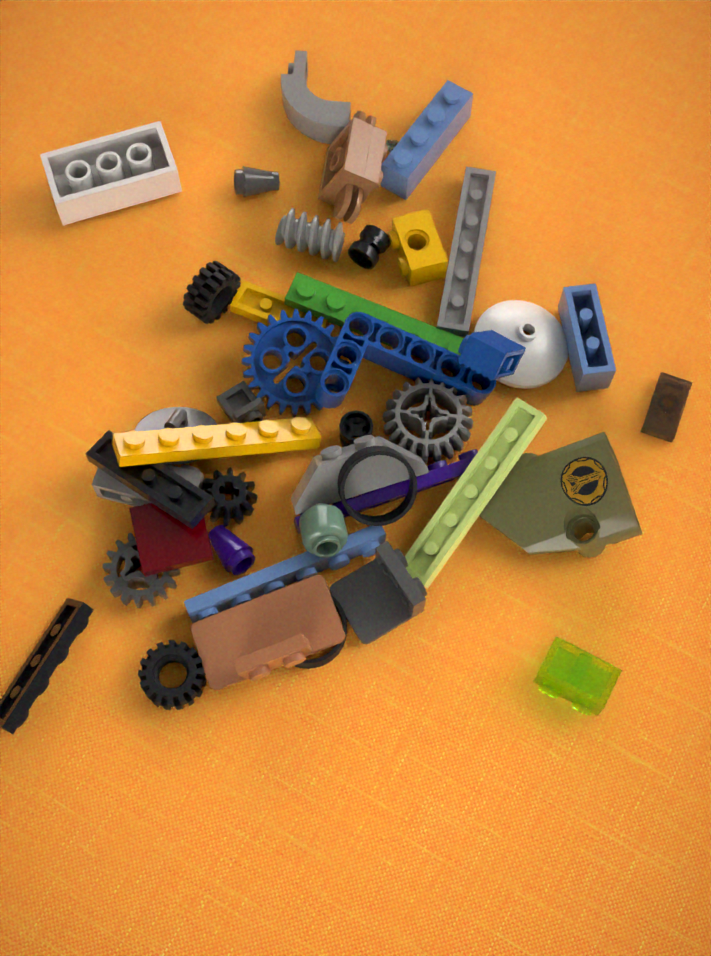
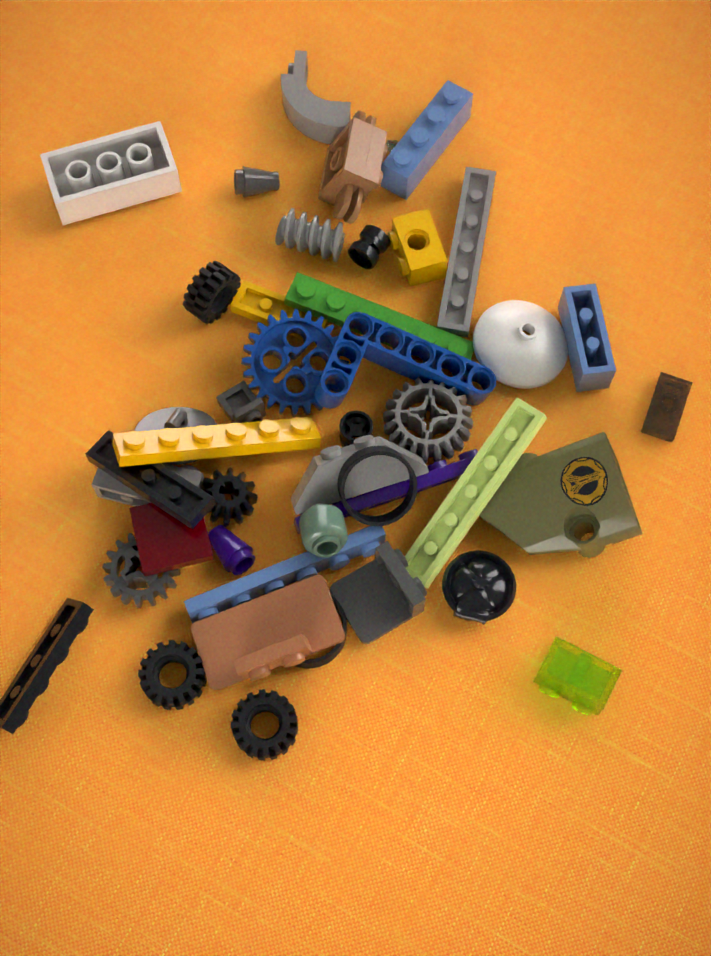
blue brick [458,330,526,381] -> none
none -> black tyre [231,689,298,761]
none -> black piece [442,550,516,625]

